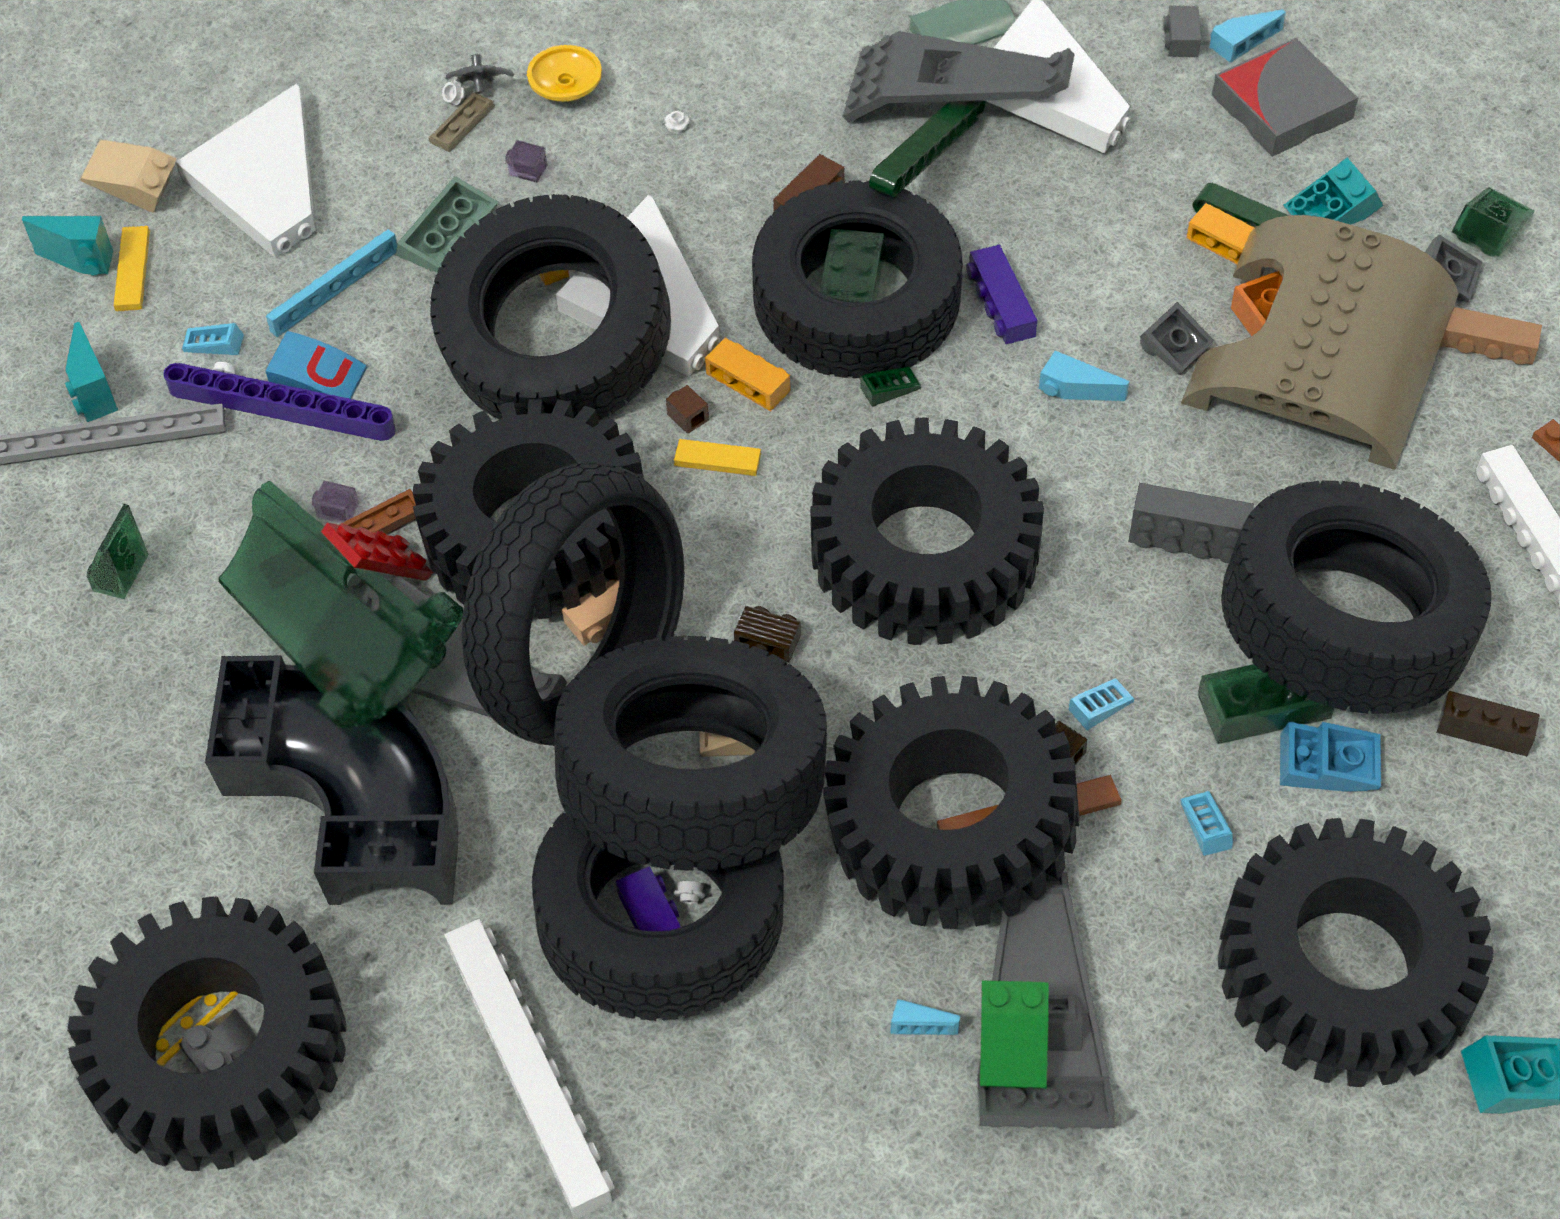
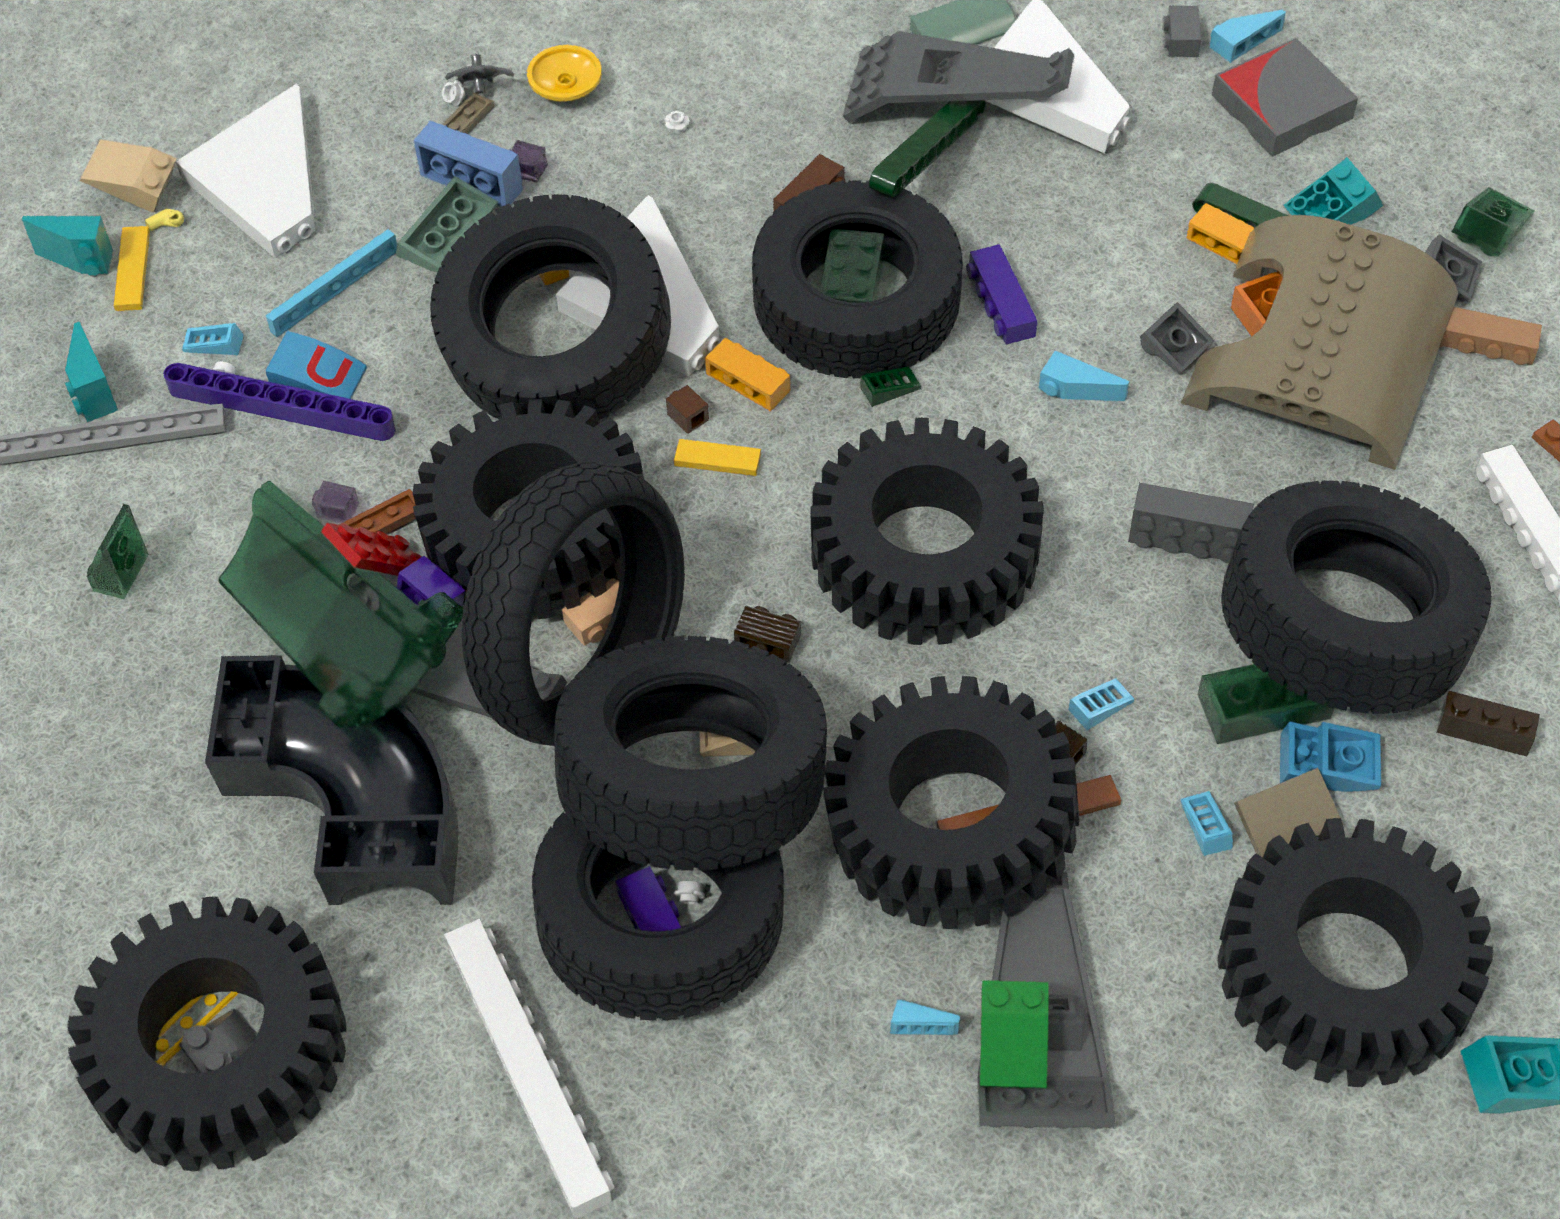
none -> light yellow arm [144,209,184,231]
none -> dark purple brick [396,556,465,626]
none -> medium blue brick [414,121,523,207]
none -> dark tan tile [1234,768,1344,858]

